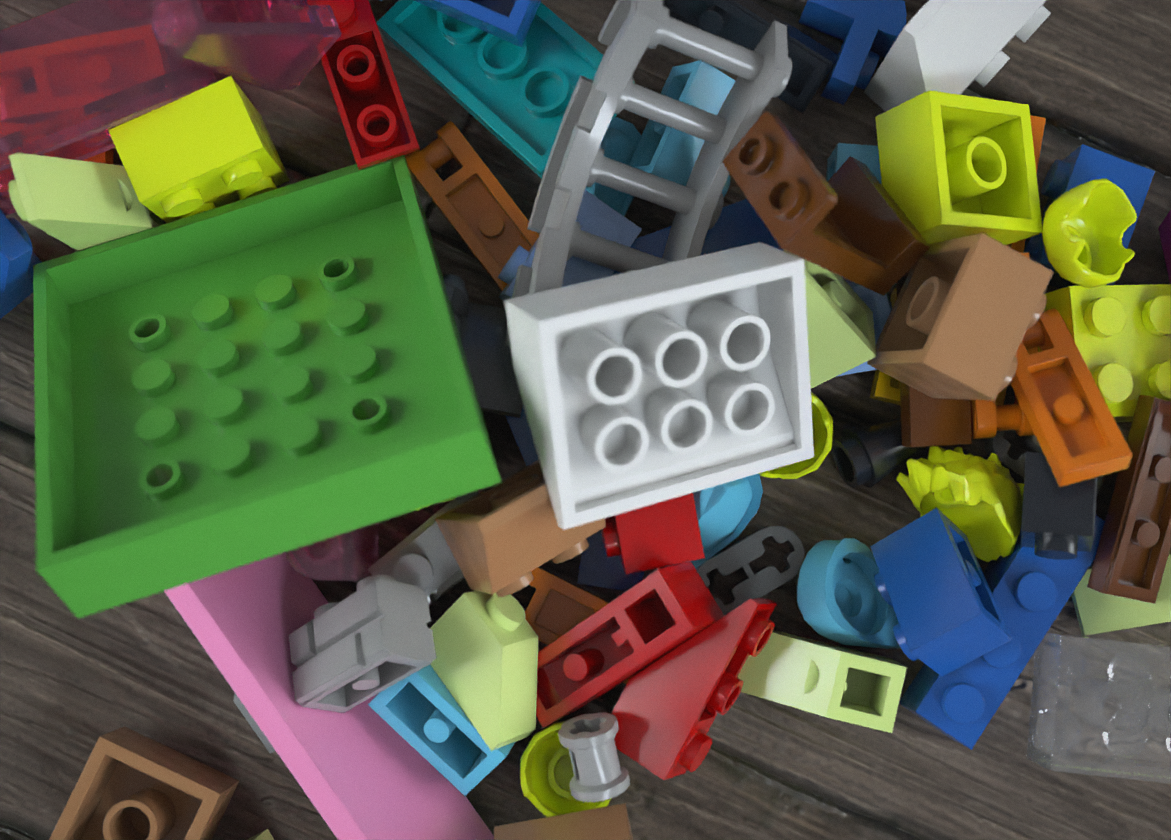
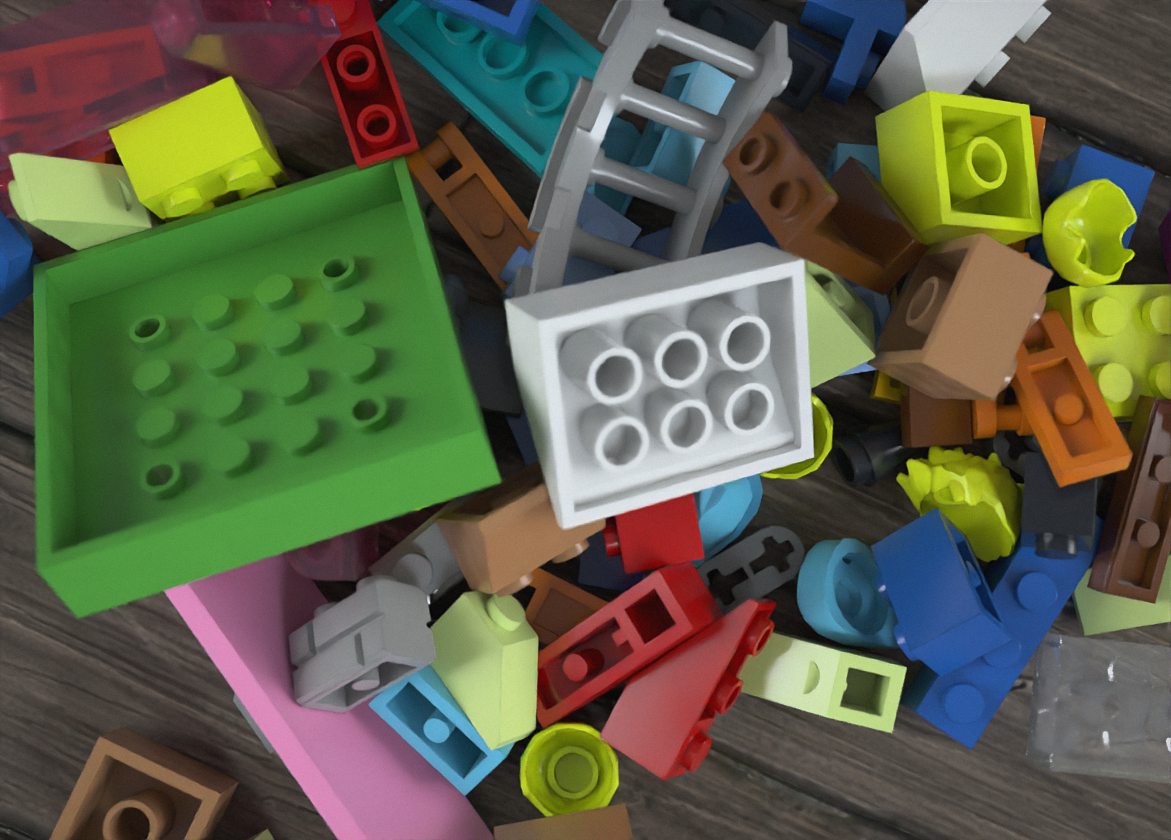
light grey bush [558,712,630,802] -> none

